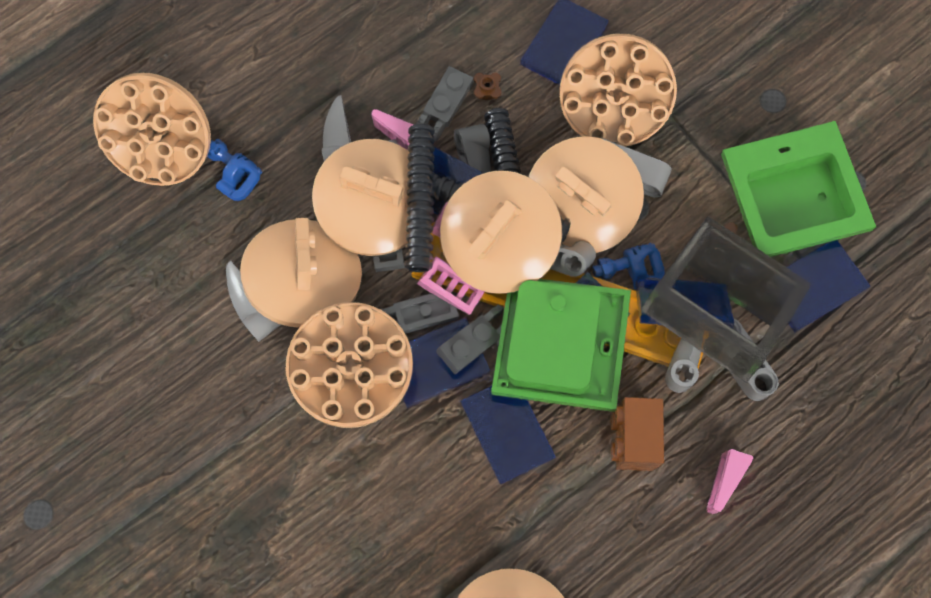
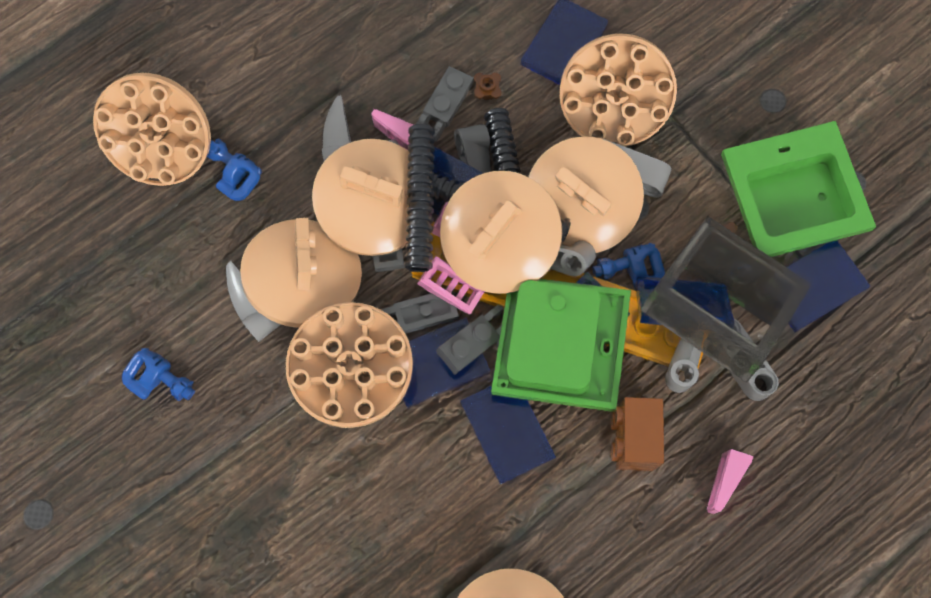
none -> blue piece [122,348,195,401]

